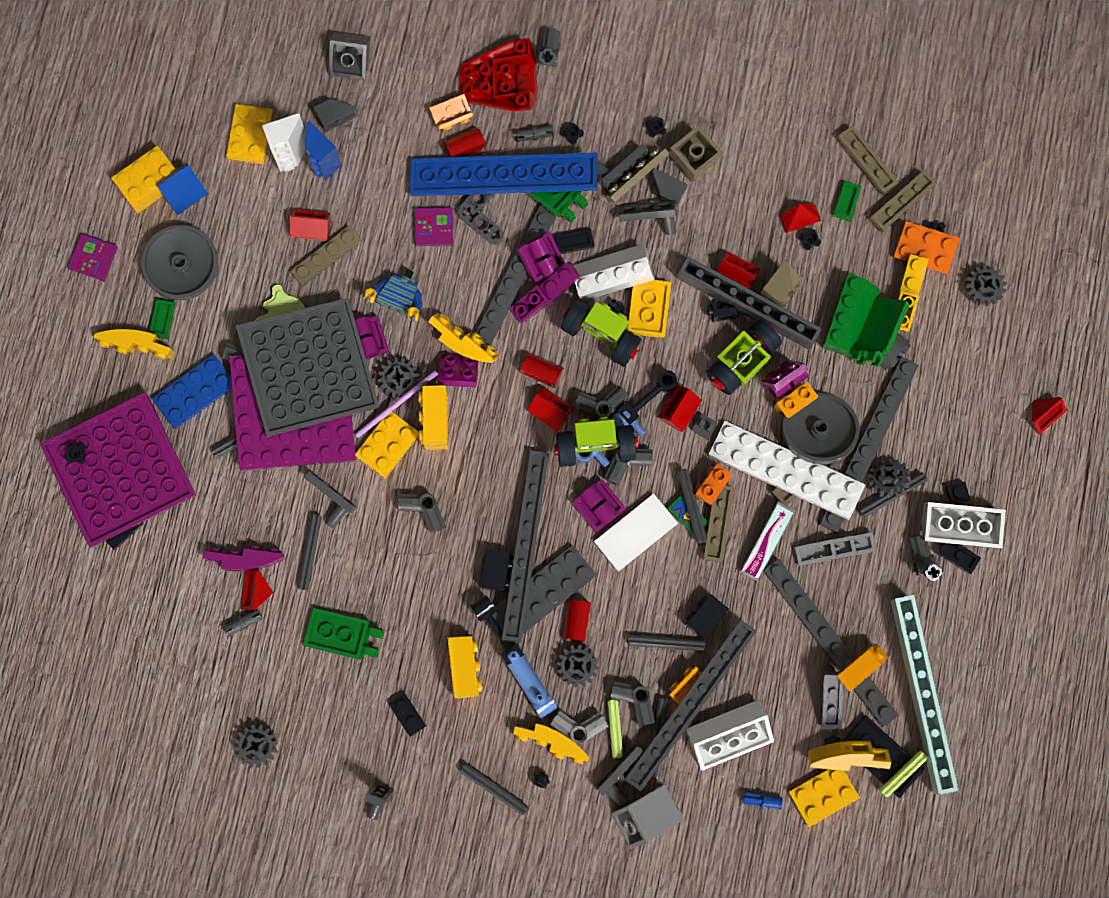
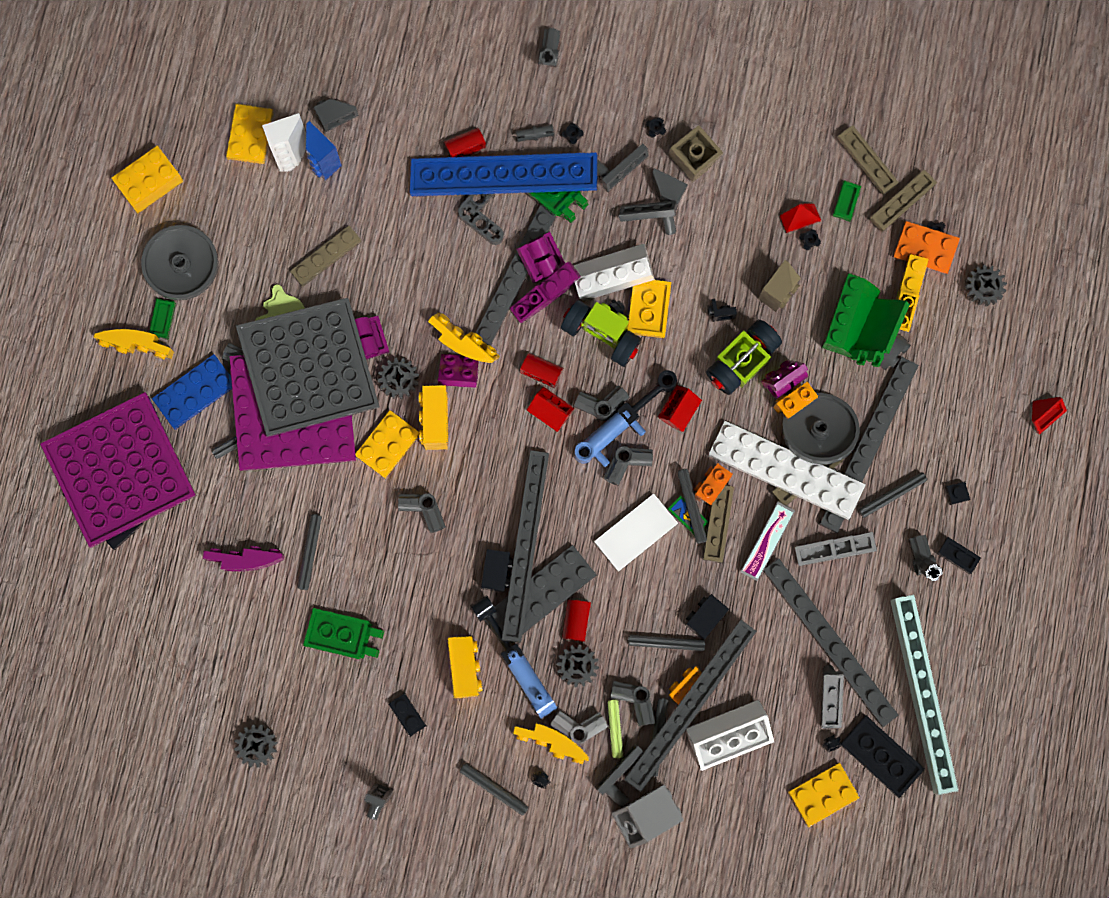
black plate [66,444,87,464] -> none
magenta tile [68,234,118,282] -> none
blue tile [156,163,209,215] -> none
dark grey pin [222,608,263,638] -> none
red slope [241,570,273,610] -> none
brick [290,209,331,241] -> none
dark grey piece [304,472,357,529] -> none
flat silver slope [329,32,370,80] -> none
lavender axle [355,370,438,438] -> none
torso [363,269,423,321] -> none
magenta tile [415,208,454,246] -> none
light orange bracket [429,94,473,131] -> none
red wedge [460,38,537,112] -> none
black tile [554,228,595,254] -> none
brick [554,417,638,467] -> none
magenta plate [572,479,626,533] -> none
dark tan plate [604,148,669,202] -> none
dark grey brick [677,257,822,350] -> none
dark grey tile [691,414,718,440] -> none
red brick [717,251,761,289] -> none
blue axle [742,792,783,810] -> none
yellow slope [807,741,891,771] -> none
light orange slope [837,643,888,692] -> none
dark grey gear [868,458,911,498] -> none
yellowish green axle [880,751,928,797] -> none
white slope [922,502,1006,548] -> none

